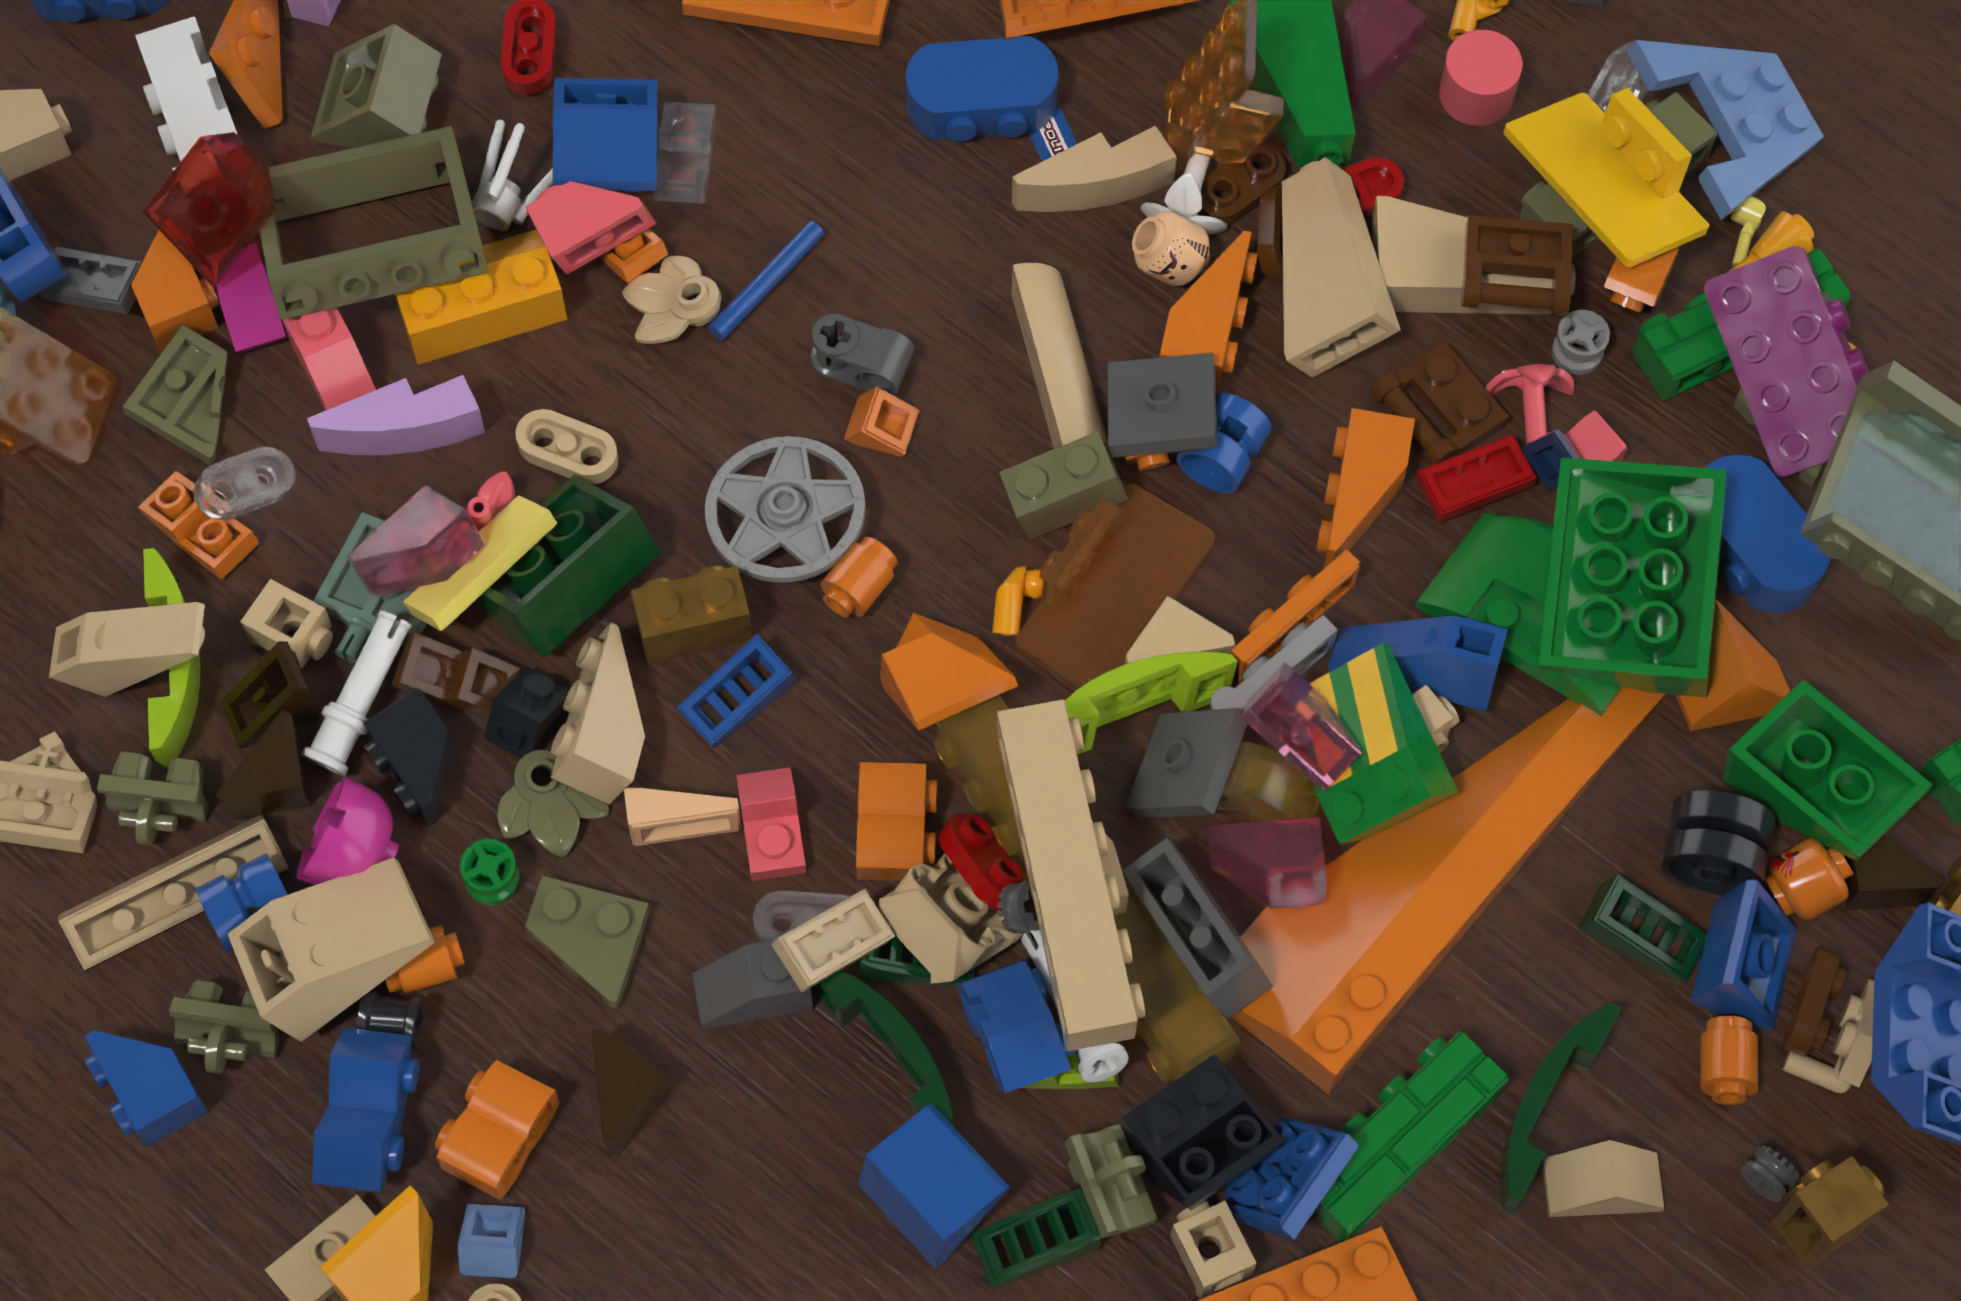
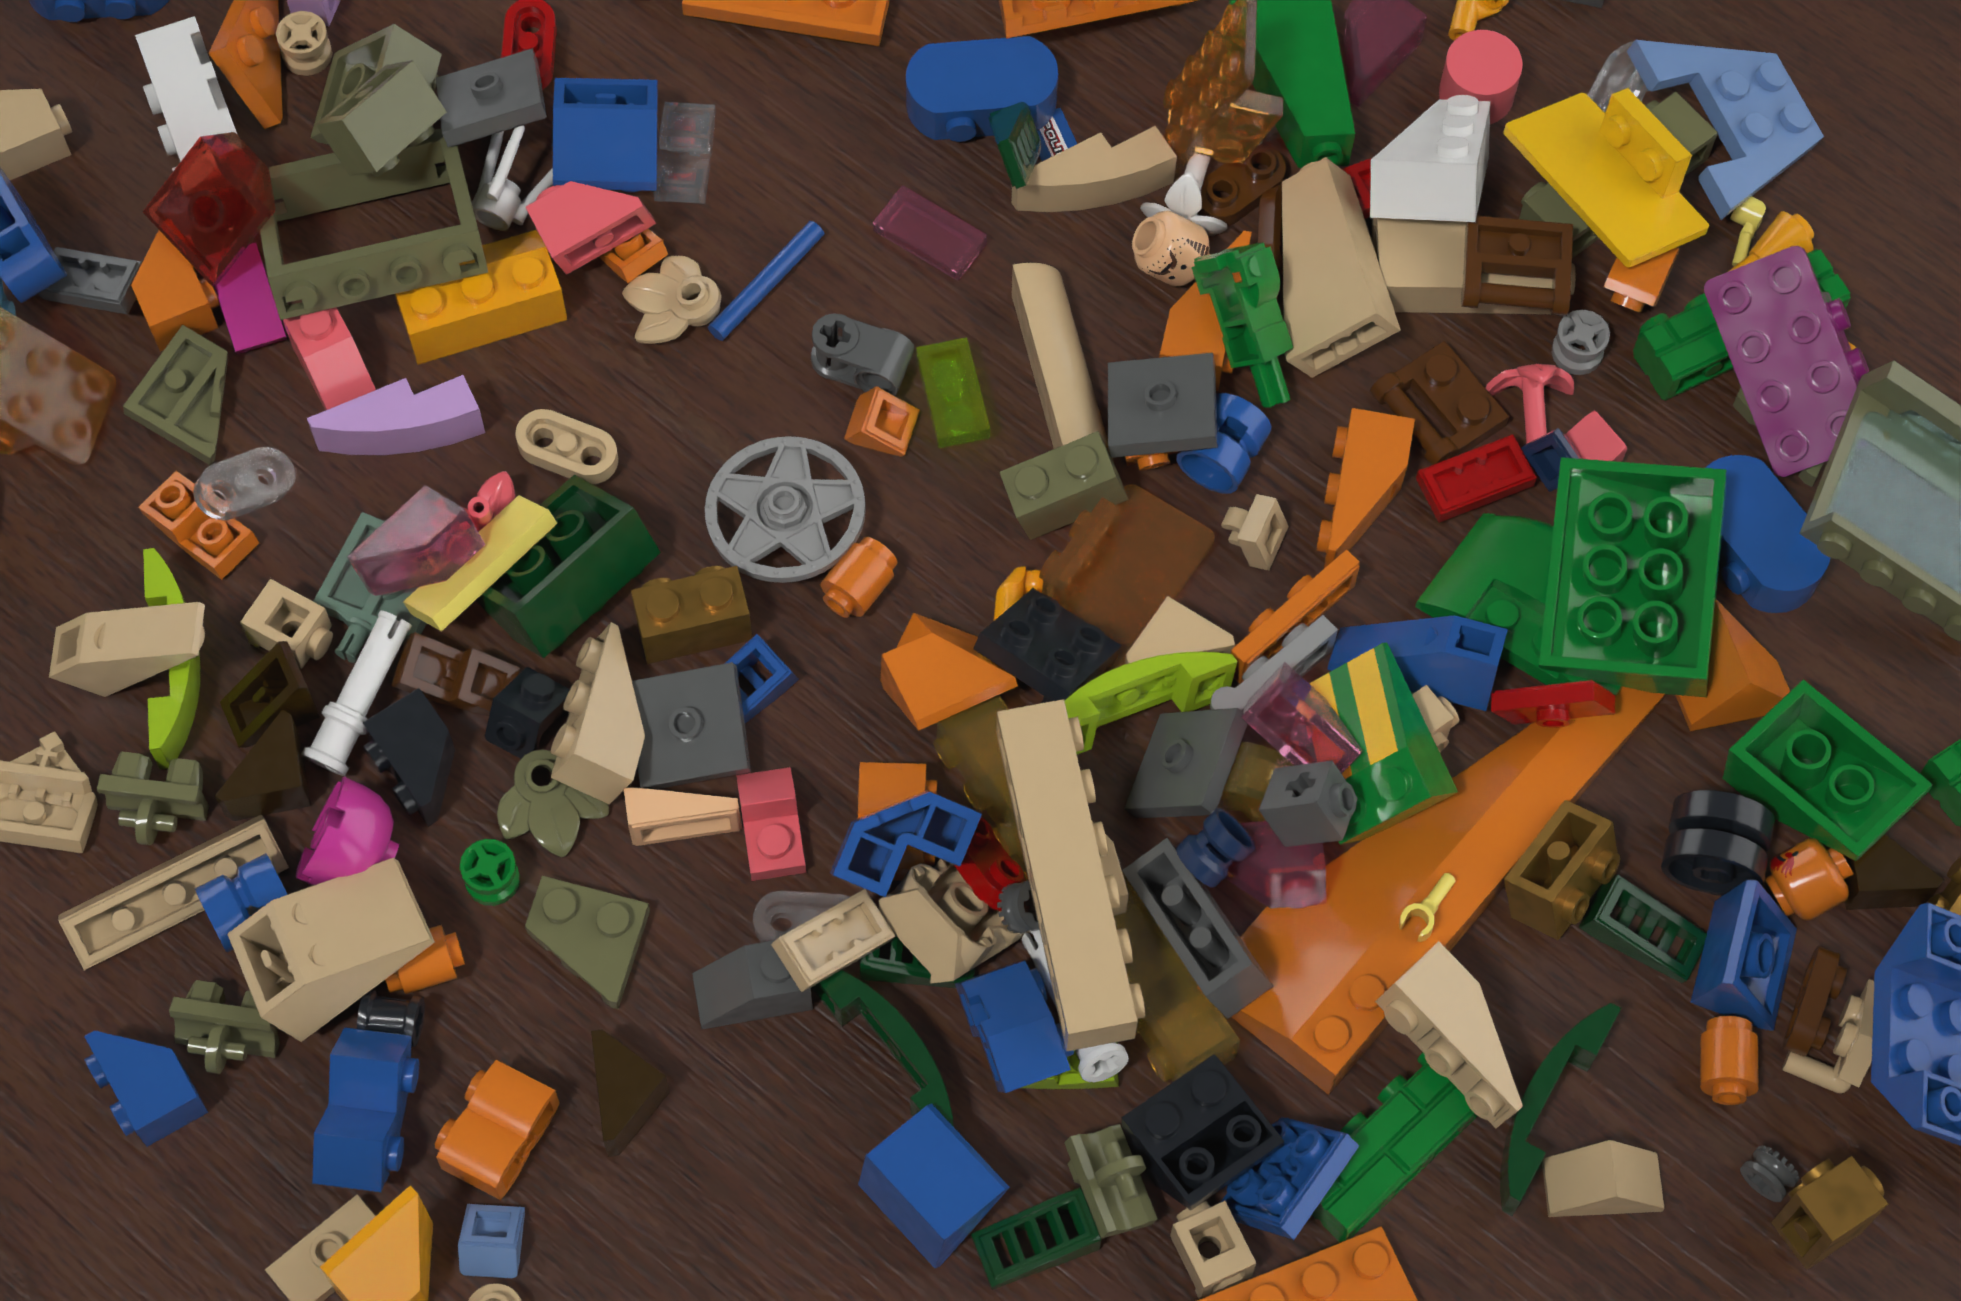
none -> tan wheel [276,11,333,76]
none -> olive brick [315,60,447,177]
none -> dark grey plate [436,48,547,147]
none -> dark grey plate [632,662,751,789]
none -> blue brick [830,791,982,897]
none -> clear pink tile [873,185,987,281]
none -> clear neon green plate [916,337,990,448]
none -> black plate [973,588,1122,703]
none -> dark green slope [988,102,1041,189]
none -> dark blue wheel [1176,808,1256,887]
none -> green piece [1192,242,1293,408]
none -> tan tile [1221,494,1289,571]
none -> dark grey brick [1259,760,1358,847]
none -> white wedge [1370,95,1490,222]
none -> tan slope [1375,941,1523,1128]
none -> light yellow hand [1399,873,1456,942]
none -> red plate [1491,680,1615,728]
none -> pearl gold brick [1504,800,1620,940]

